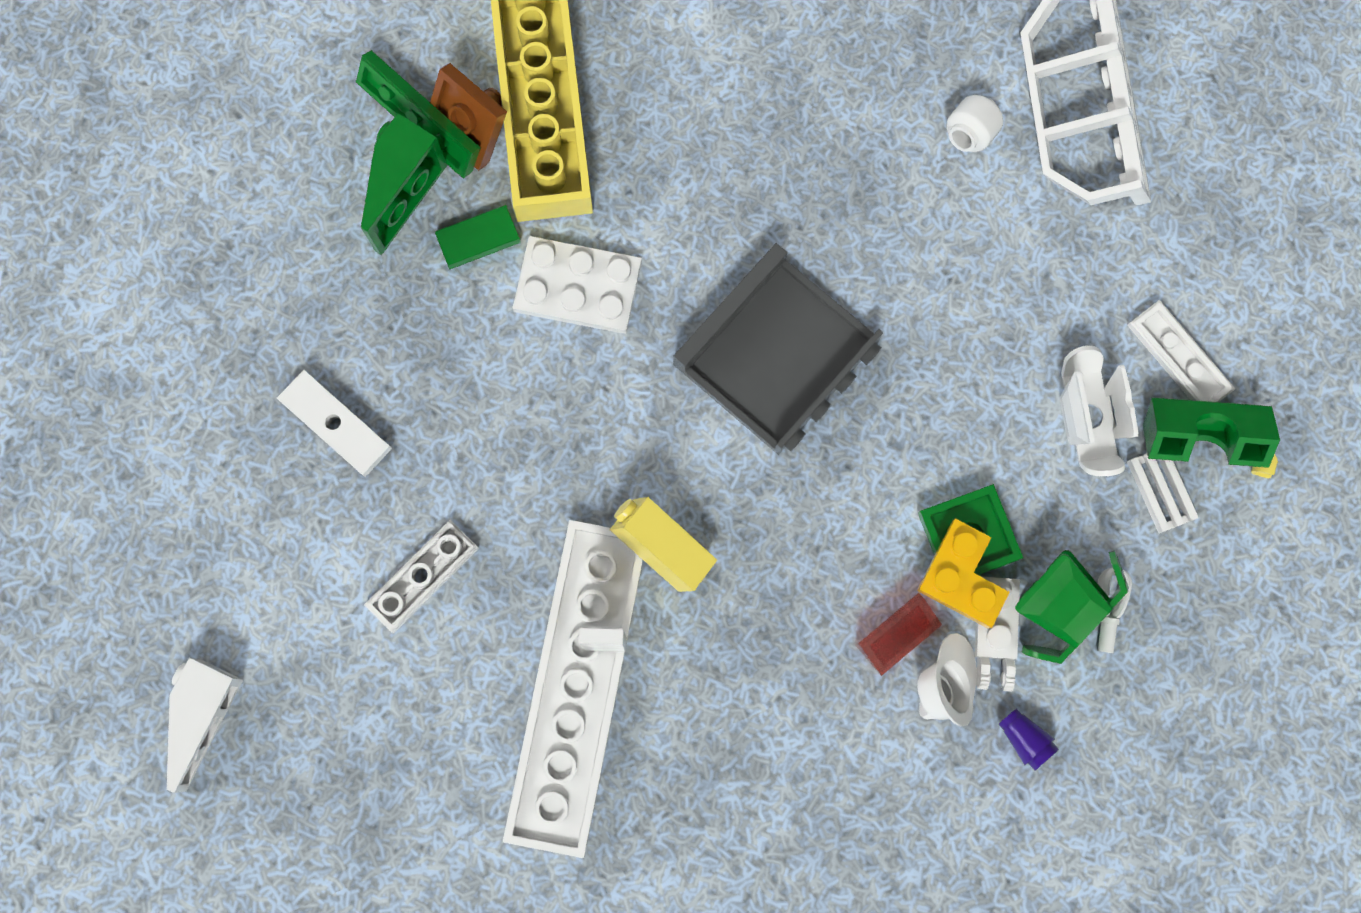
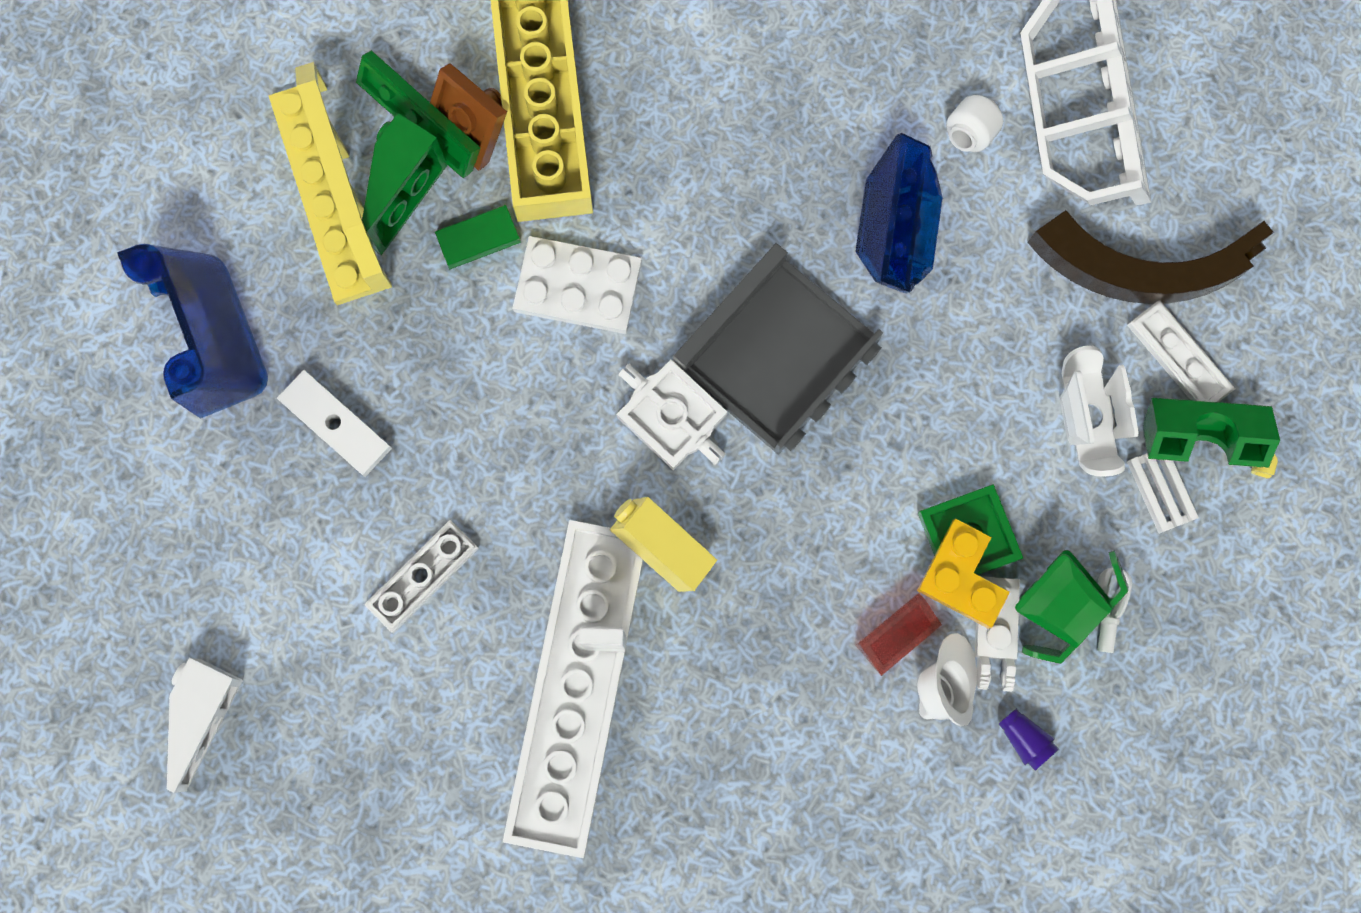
none -> clear blue windscreen [117,244,268,419]
none -> light yellow plate [268,62,392,305]
none -> white plate [617,359,728,470]
none -> clear blue wedge [855,133,943,294]
none -> dark brown arch [1027,210,1274,304]

